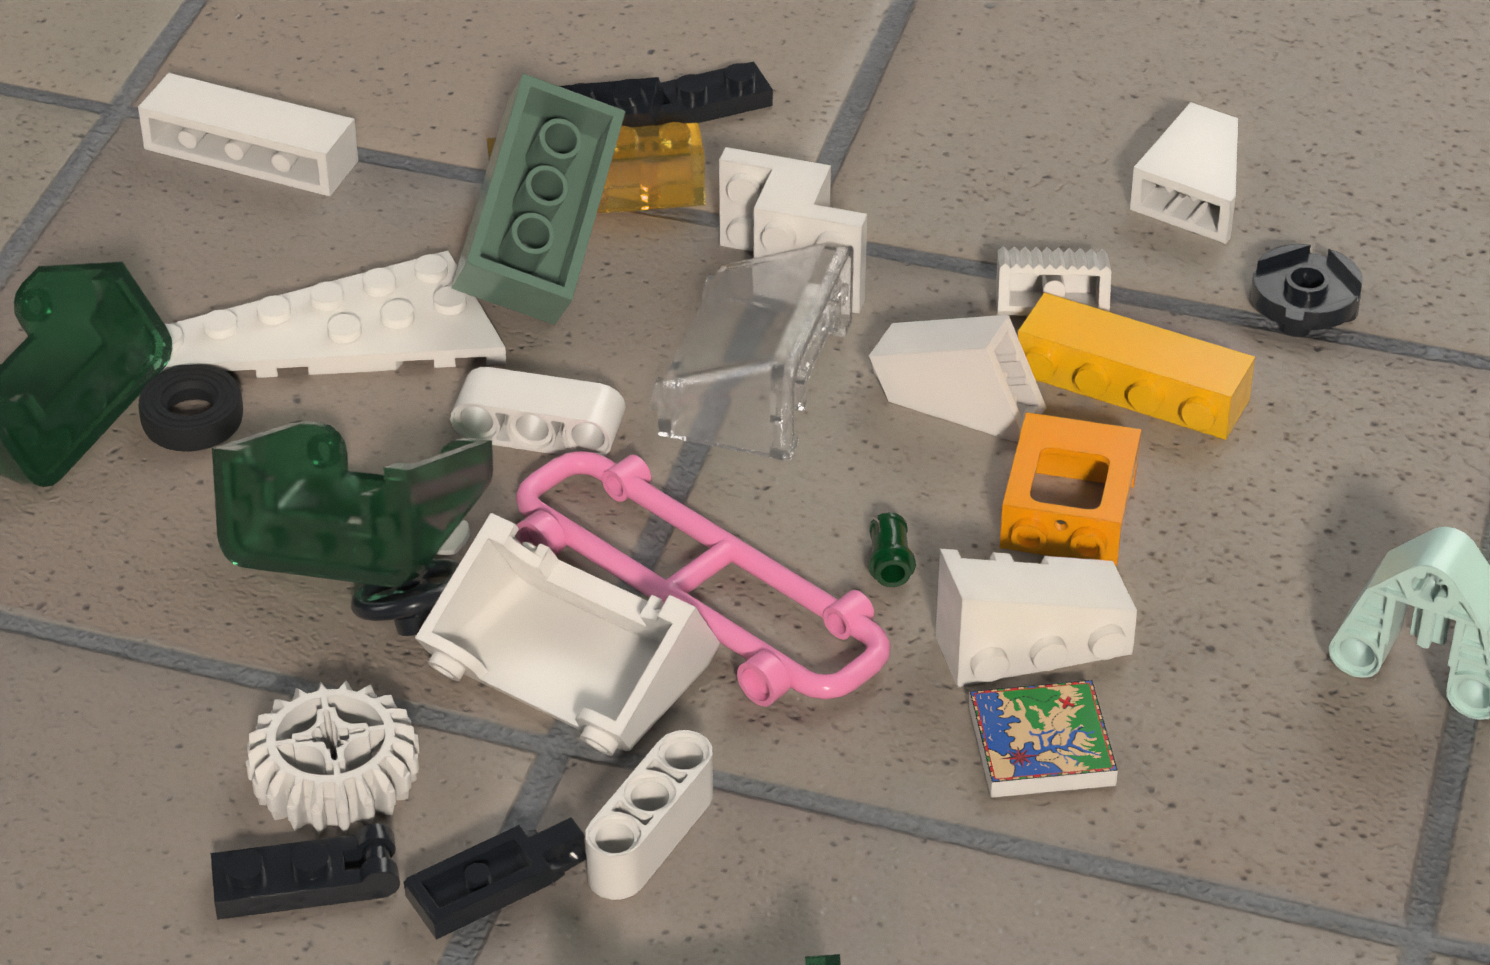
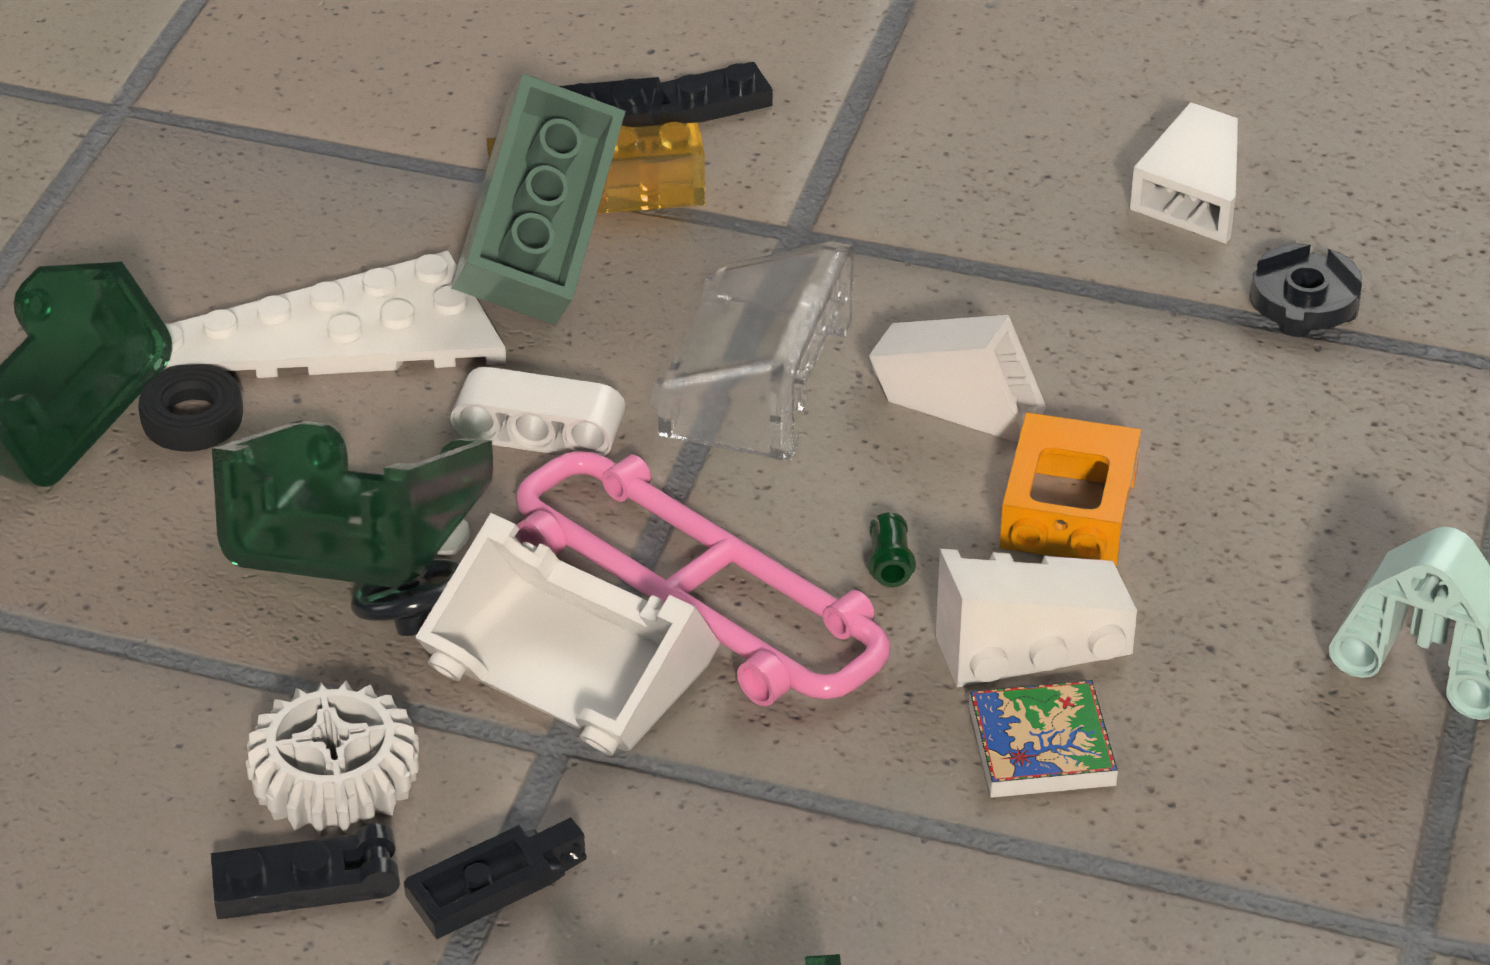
white brick [138,73,358,196] -> none
white beam [585,730,713,900] -> none
white bracket [719,147,867,314] -> none
white brick [996,246,1112,316] -> none
yellow brick [1018,292,1255,440] -> none

